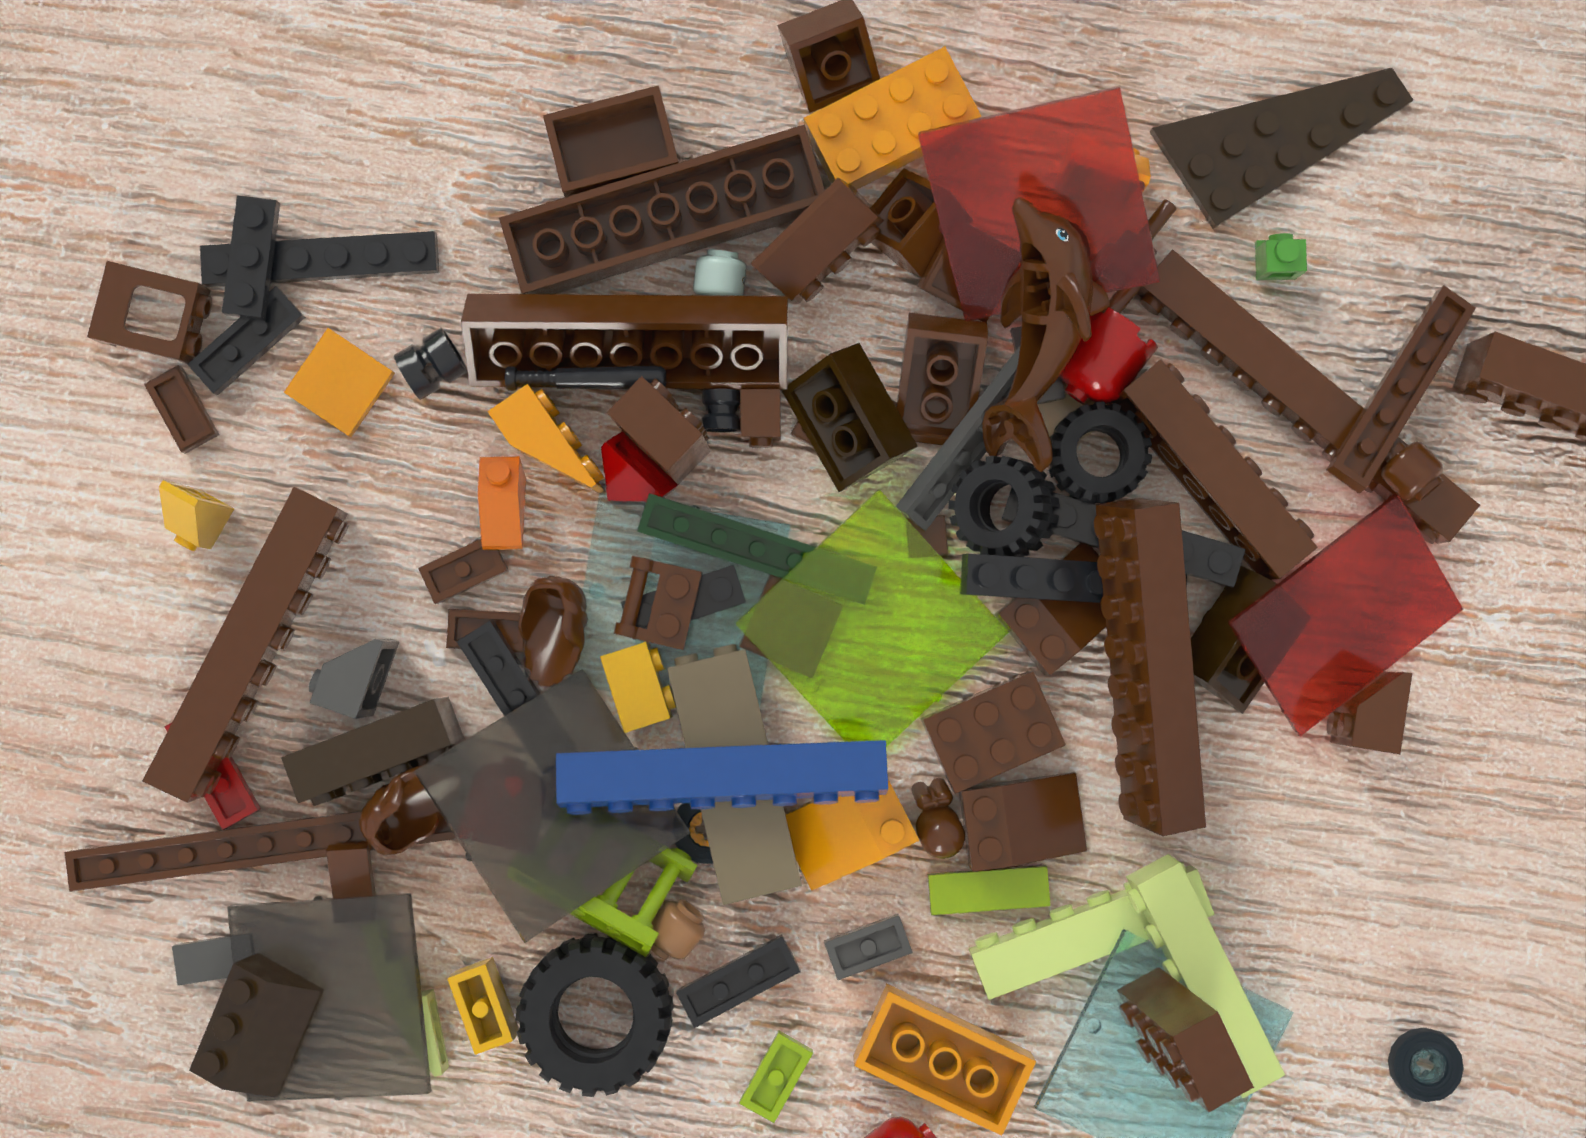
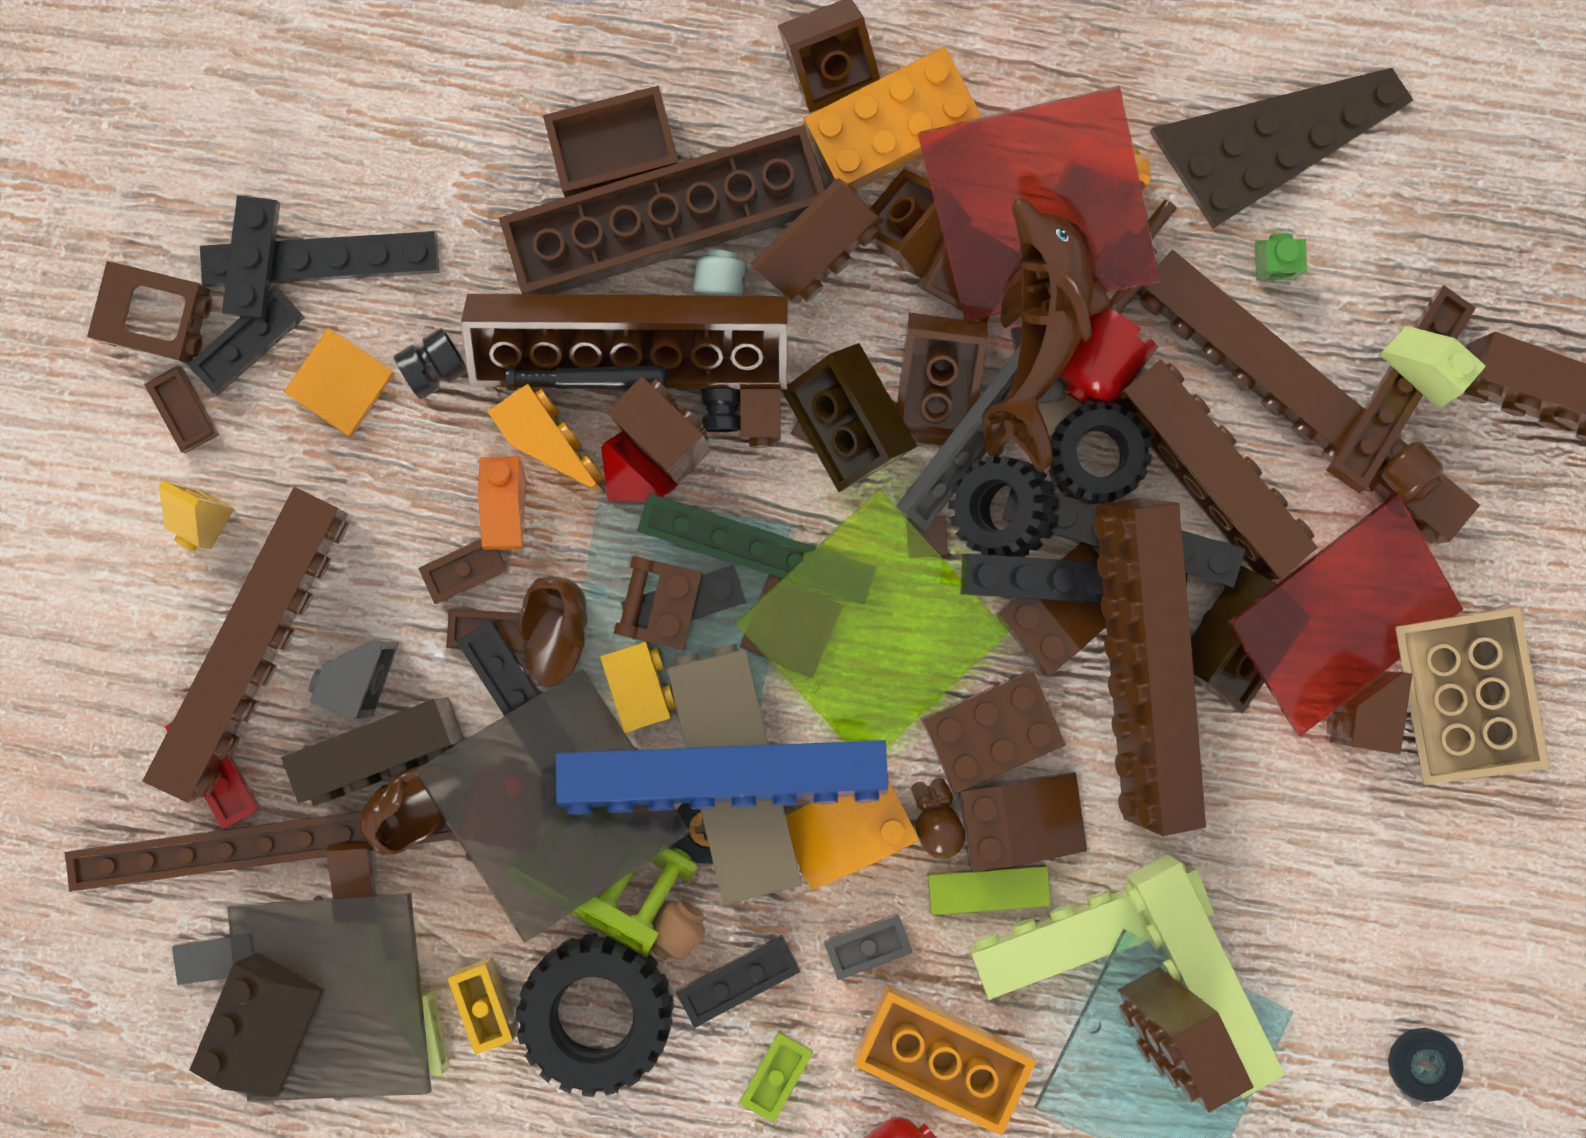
none -> yellowish green slope [1379,326,1486,409]
none -> tan slope [1395,606,1550,785]

